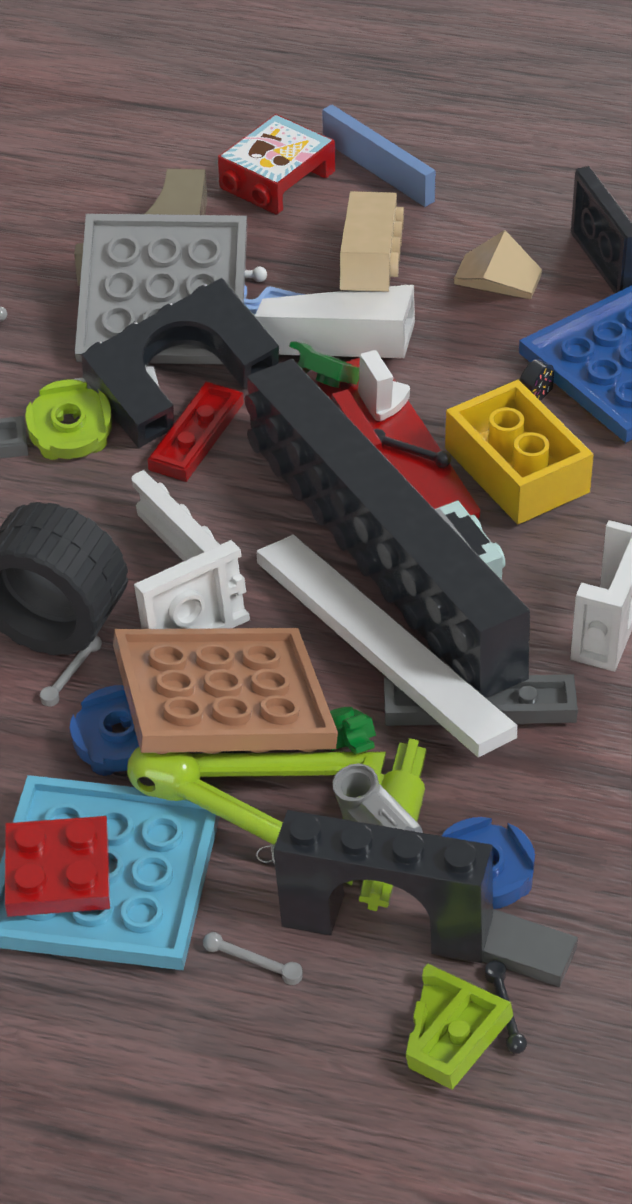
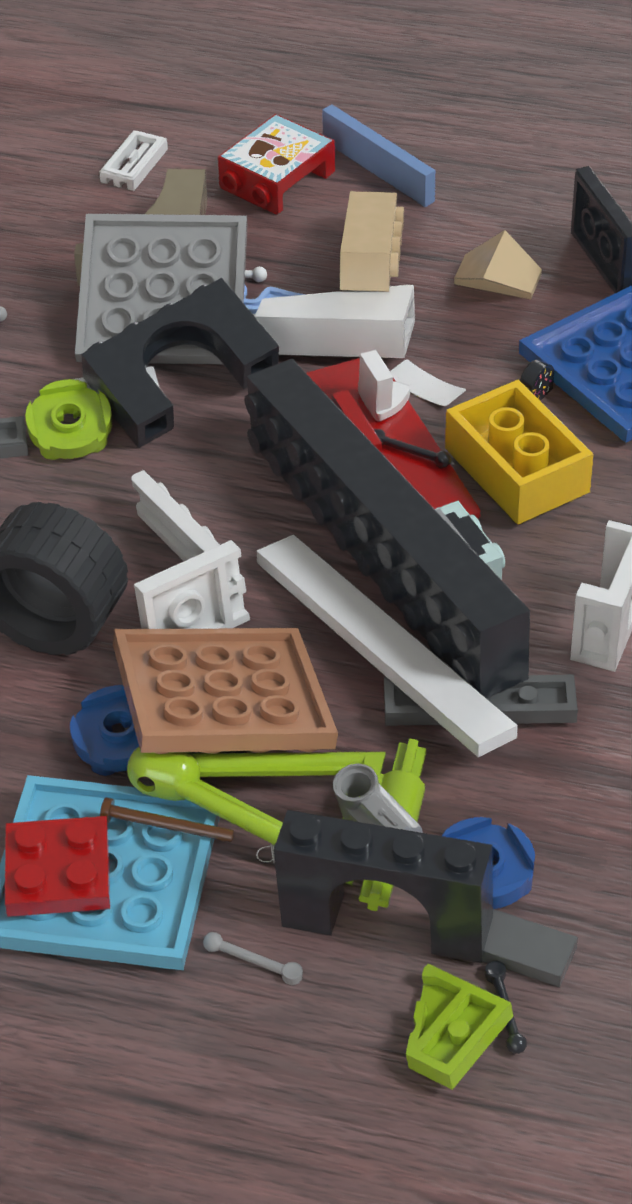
light grey hinge [40,636,102,707] -> none
red tile [148,381,244,482] -> none
green plate [289,341,359,388] -> none
green plate [330,706,376,755] -> none
none -> white tile [99,130,168,191]
none -> reddish brown piece [100,797,234,842]
none -> white sticker [390,360,466,406]

